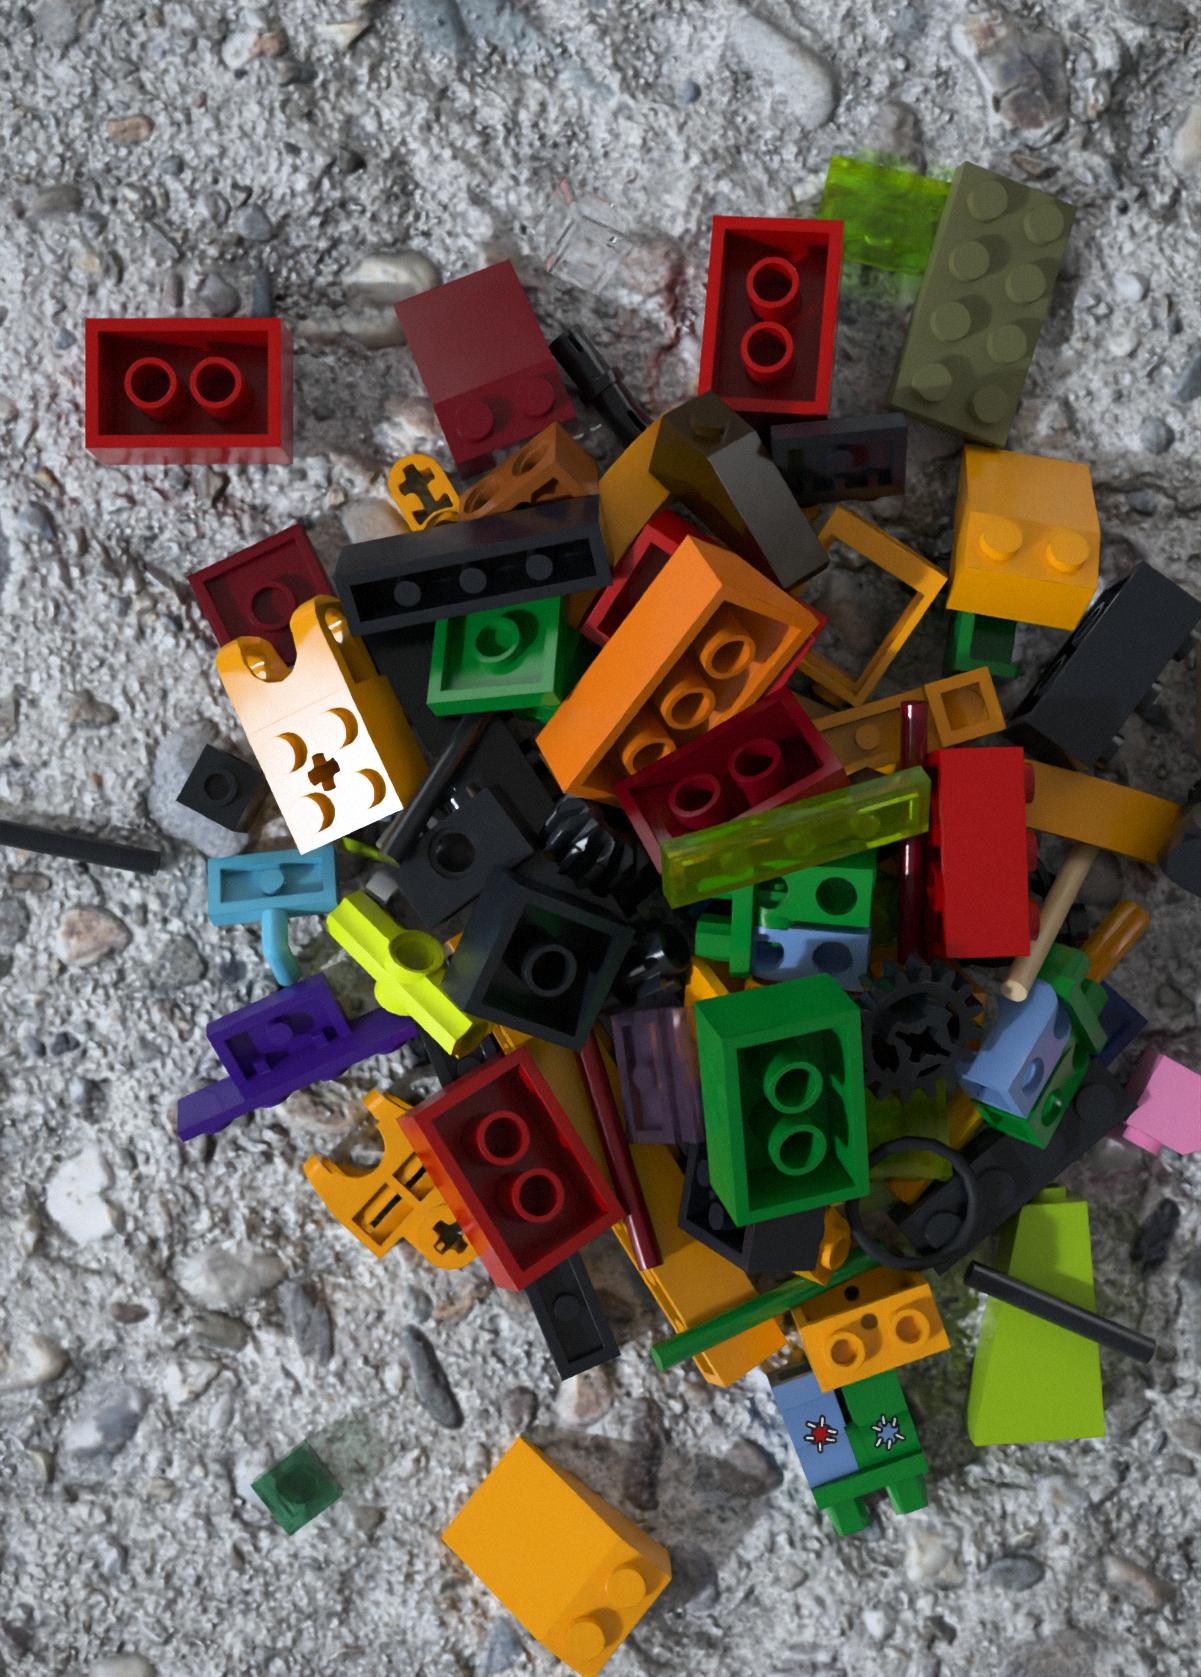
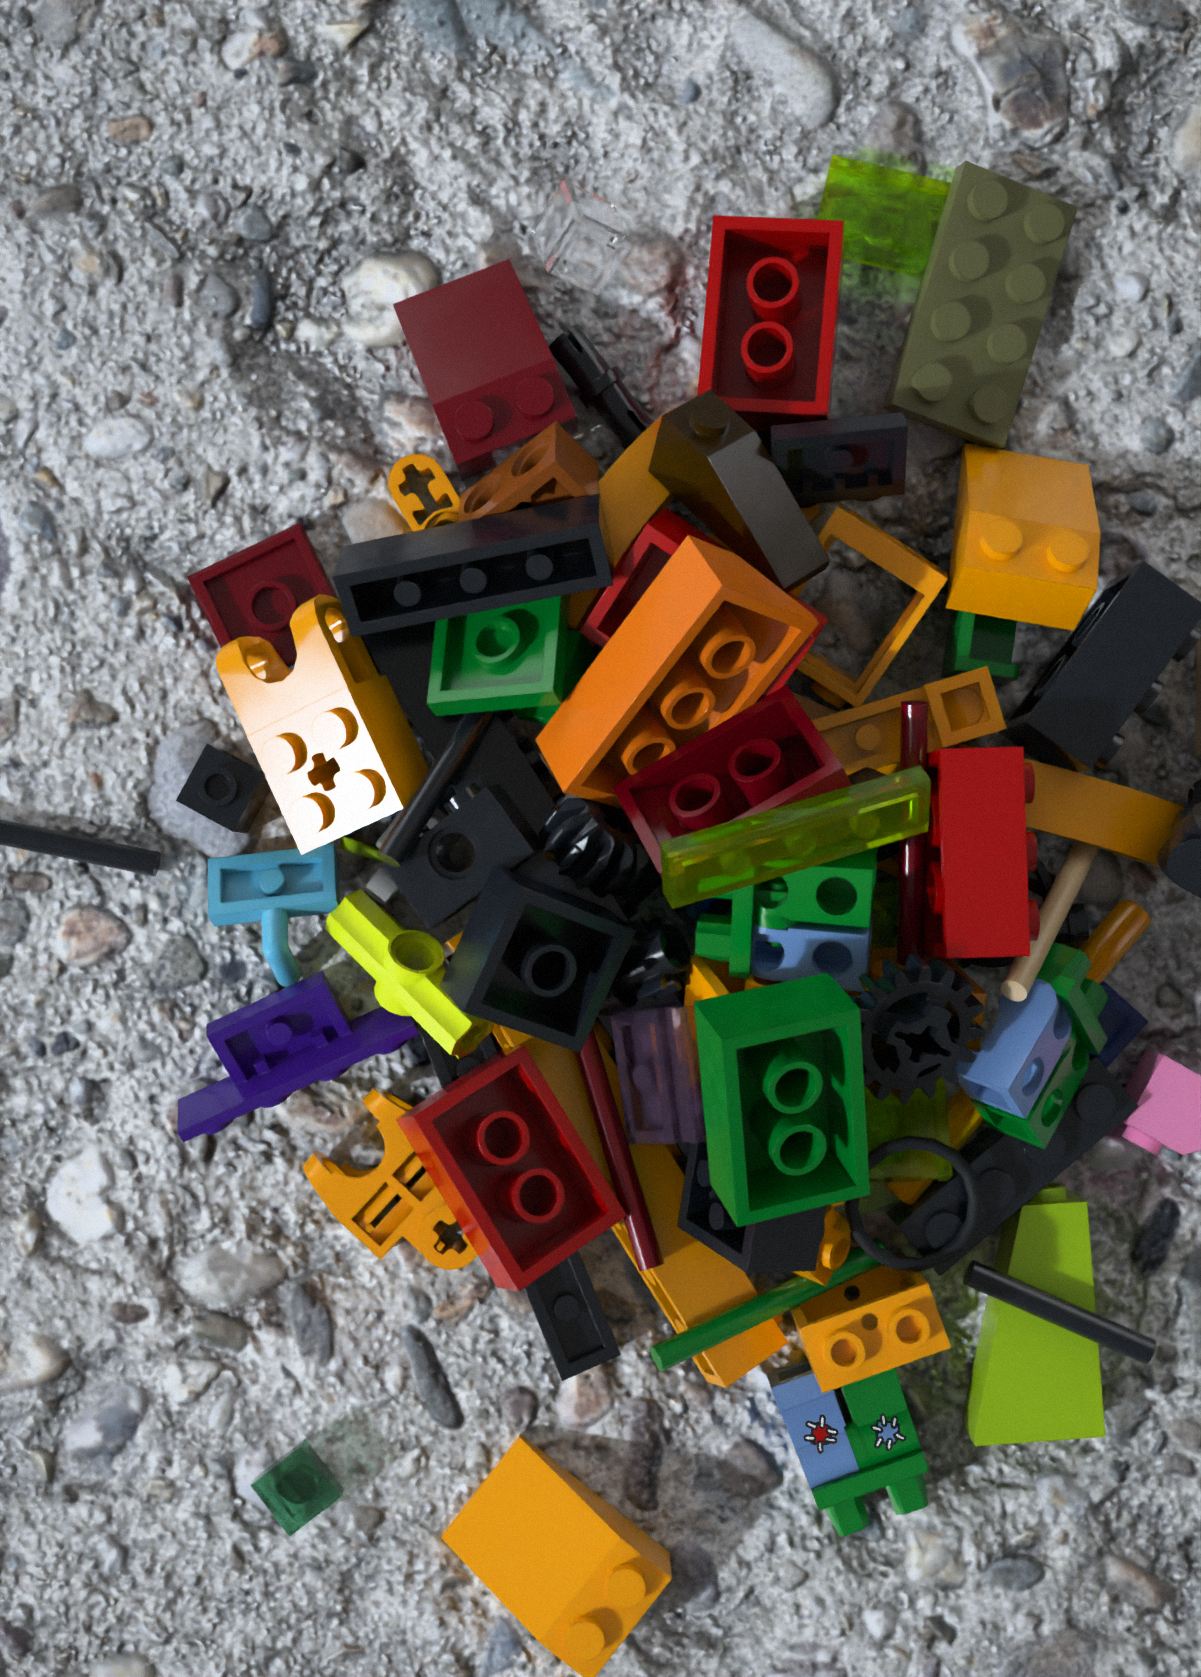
red brick [85,317,293,465] -> none

